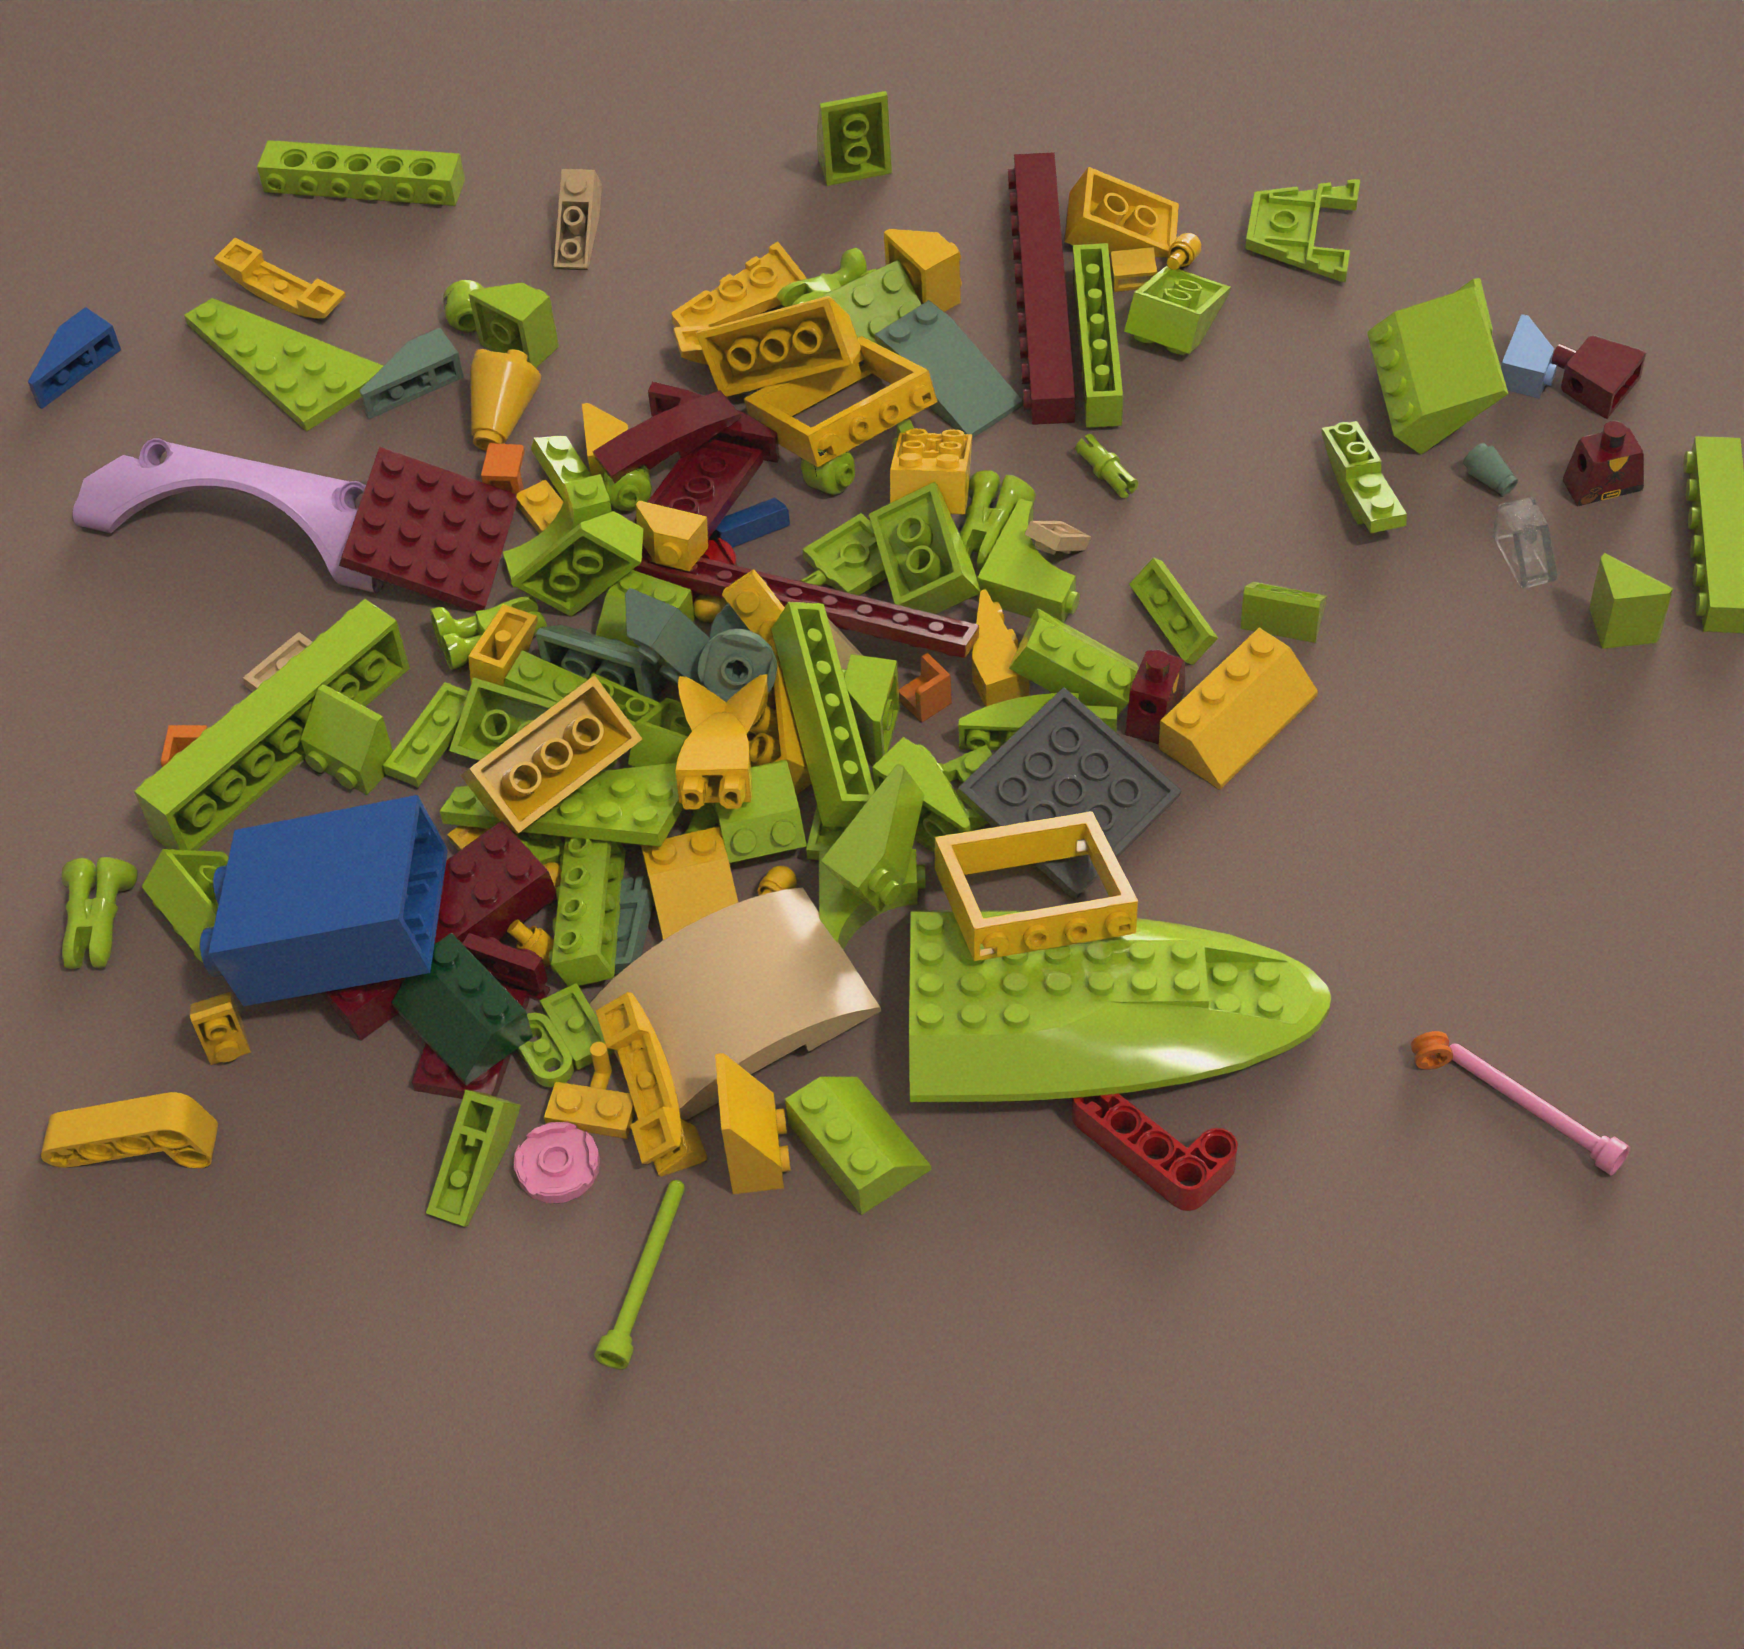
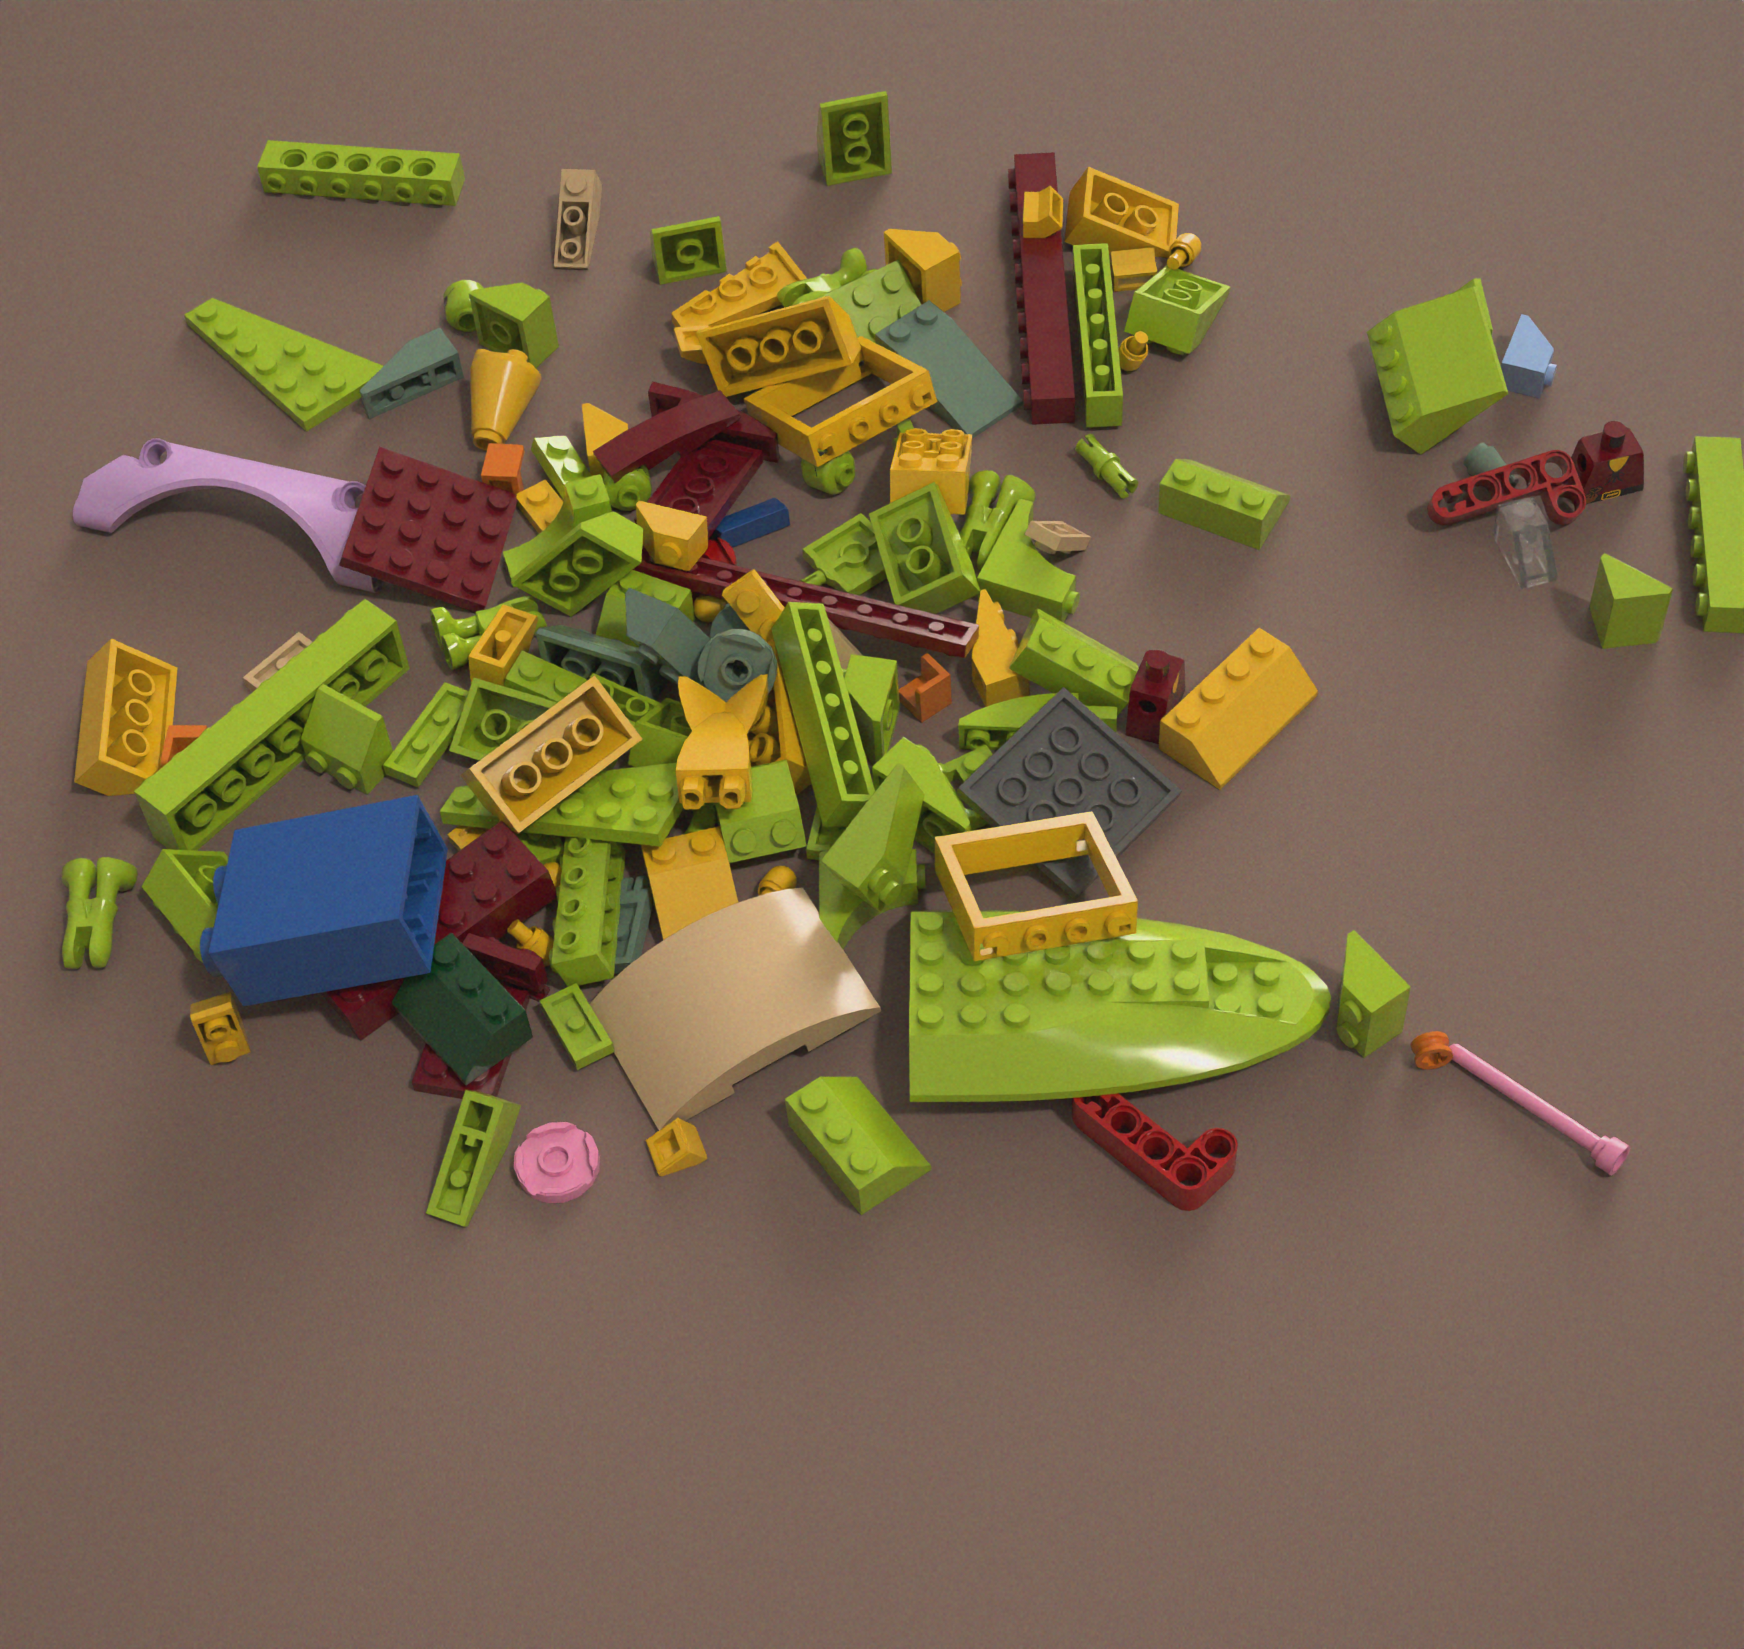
blue slope [28,307,121,409] -> none
yellow beam [41,1092,218,1168] -> none
yellow slope [214,238,346,319] -> none
lime plate [517,1013,574,1087] -> none
yellow plate [544,1042,636,1139] -> none
lime piece [594,1180,685,1369] -> none
yellow slope [595,992,681,1164] -> none
yellow slope [715,1053,791,1194] -> none
lime plate [1129,558,1218,665] -> none
lime slope [1240,582,1327,643] -> none
lime wing [1245,179,1360,282] -> none
lime slope [1322,421,1407,534] -> none
dark red torso [1551,336,1646,419] -> none
none -> yellow slope [74,639,178,796]
none -> lime slope [649,216,727,285]
none -> yellow piece [1023,186,1063,238]
none -> yellow cylinder [1118,331,1148,371]
none -> lime slope [1158,459,1291,550]
none -> lime slope [1336,930,1411,1058]
none -> red beam [1427,450,1586,526]

